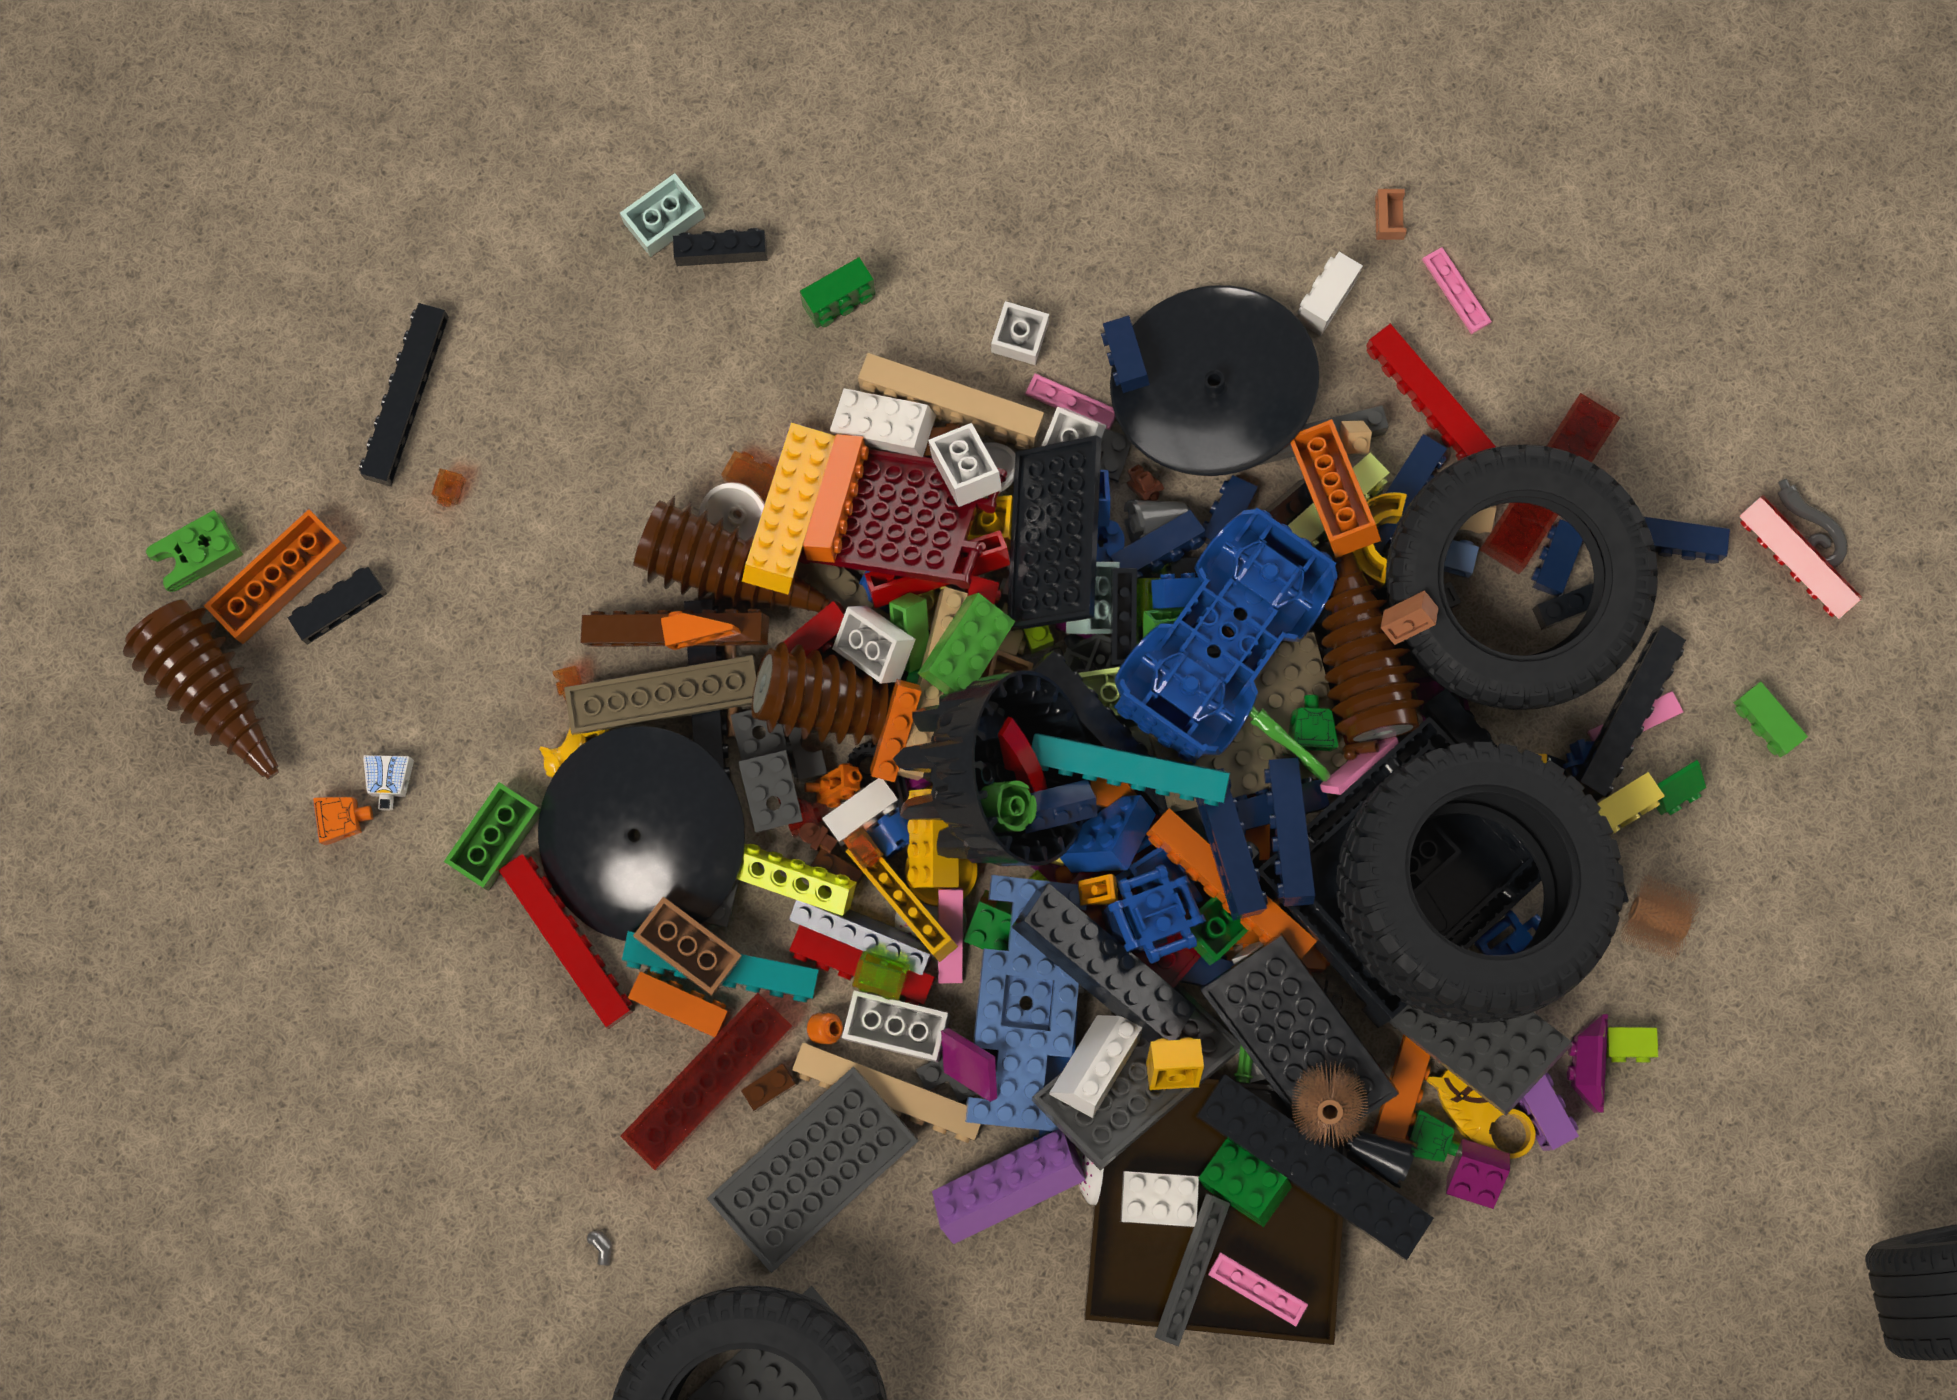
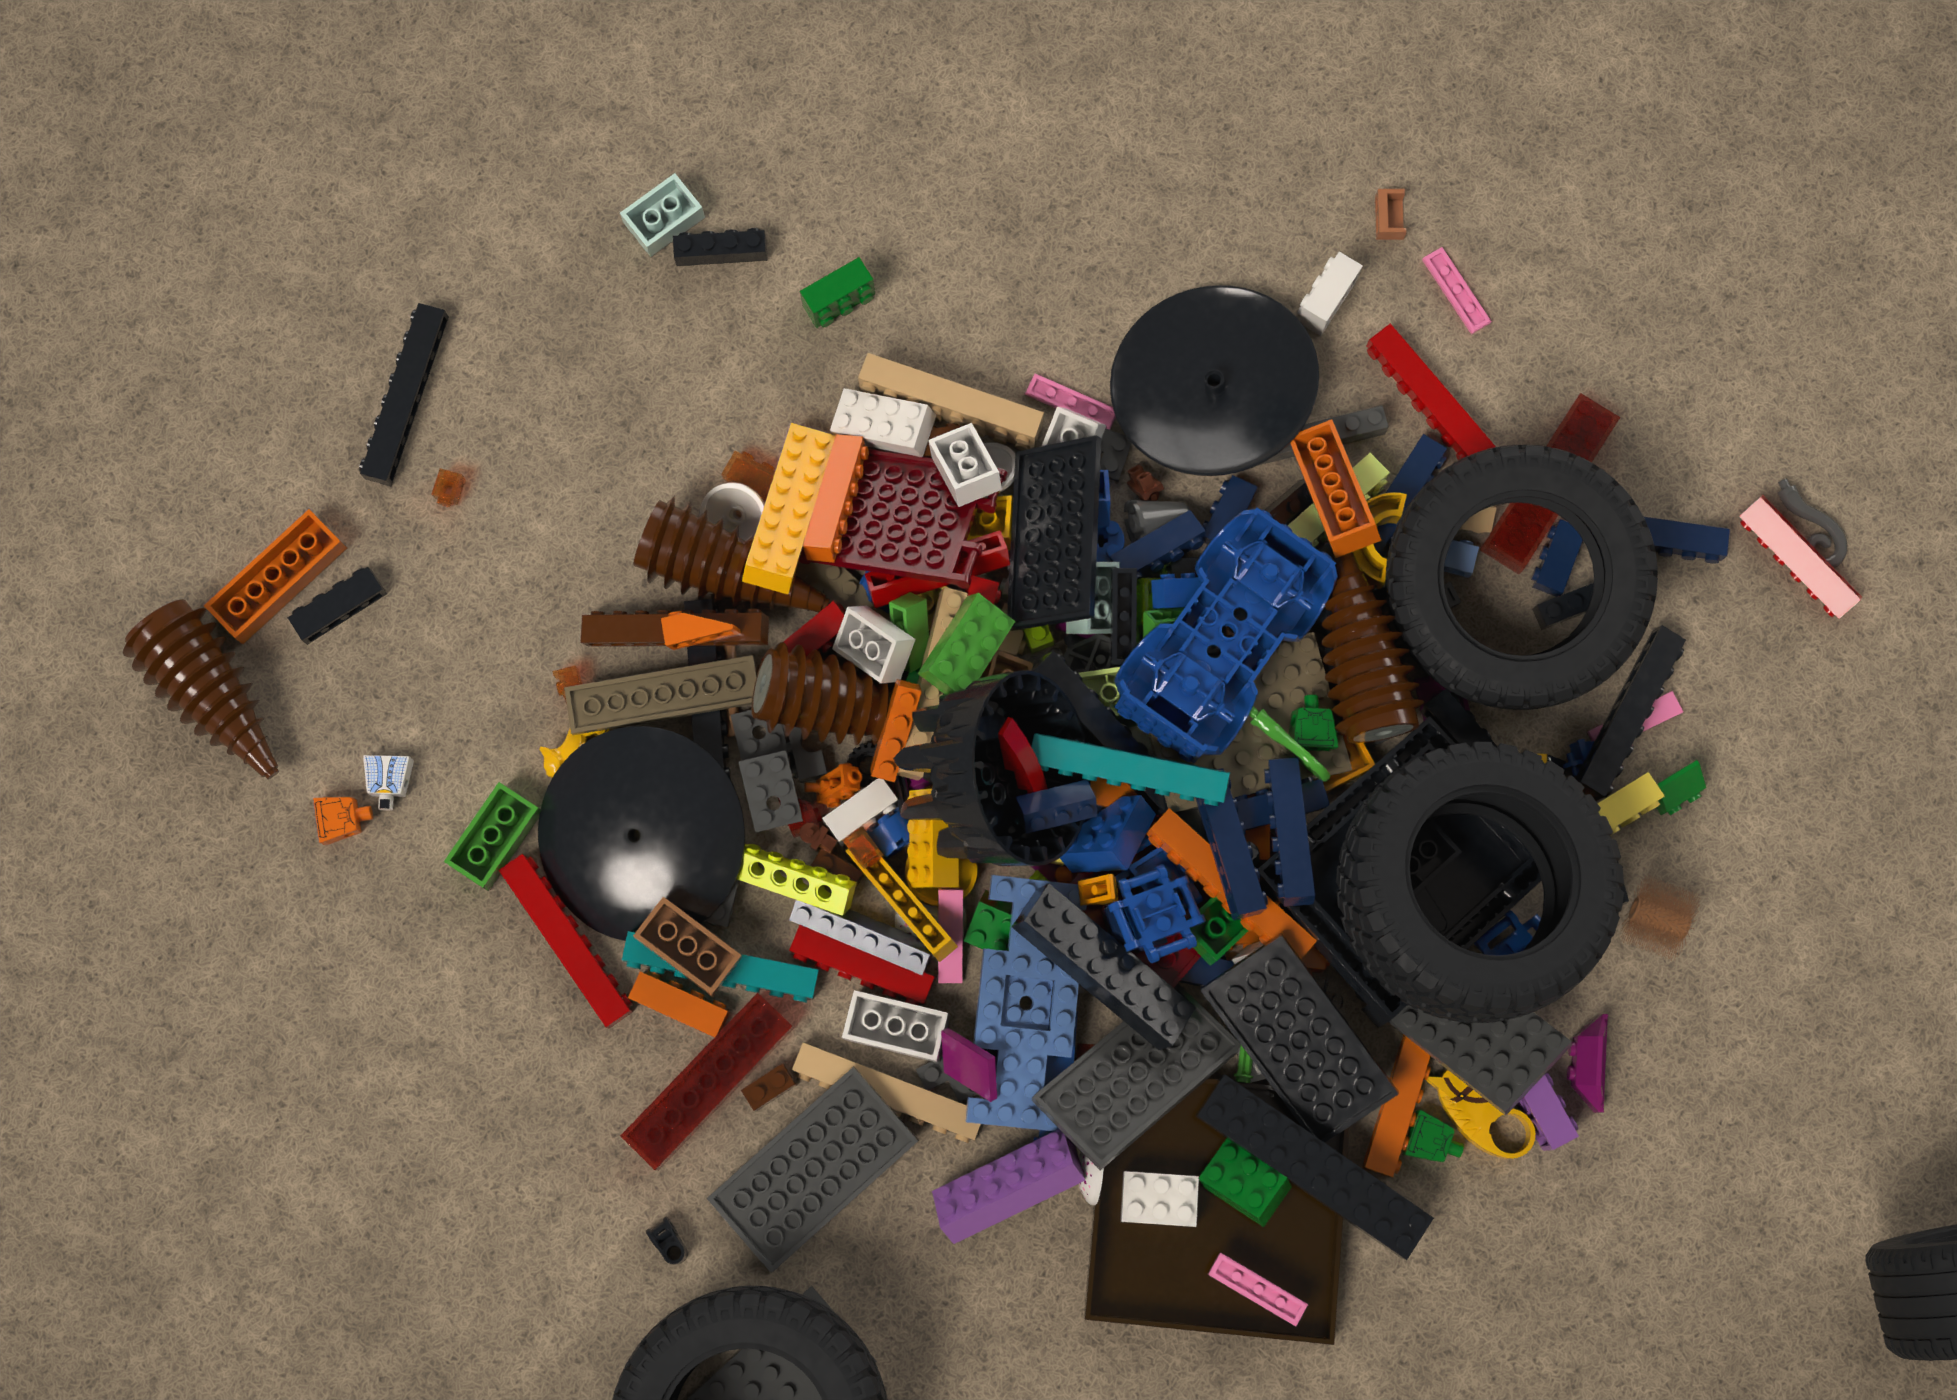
bright green brick [146,510,243,592] -> none
flat silver arm [587,1230,612,1266] -> none
orange head [807,1012,843,1044] -> none
clear neon green brick [852,950,910,1000] -> none
bright green brick [980,781,1037,833] -> none
white brick [991,301,1049,365] -> none
white slope [1049,1015,1142,1118] -> none
dark blue brick [1101,315,1150,393] -> none
yellow brick [1146,1037,1204,1090] -> none
dark grey plate [1155,1194,1230,1347] -> none
medium nougat piece [1292,1060,1368,1146] -> none
bright pink tile [1320,737,1399,795] -> none
tan brick [1339,421,1372,454] -> none
reddish brown arm [1343,740,1379,760] -> none
black cone [1345,1131,1418,1189] -> none
nougat panel [1381,590,1438,645] -> none
magenta brick [1446,1139,1510,1209] -> none
lime brick [1606,1027,1658,1063] -> none
bright green brick [1733,682,1808,757] -> none
none -> black piece [646,1216,688,1264]

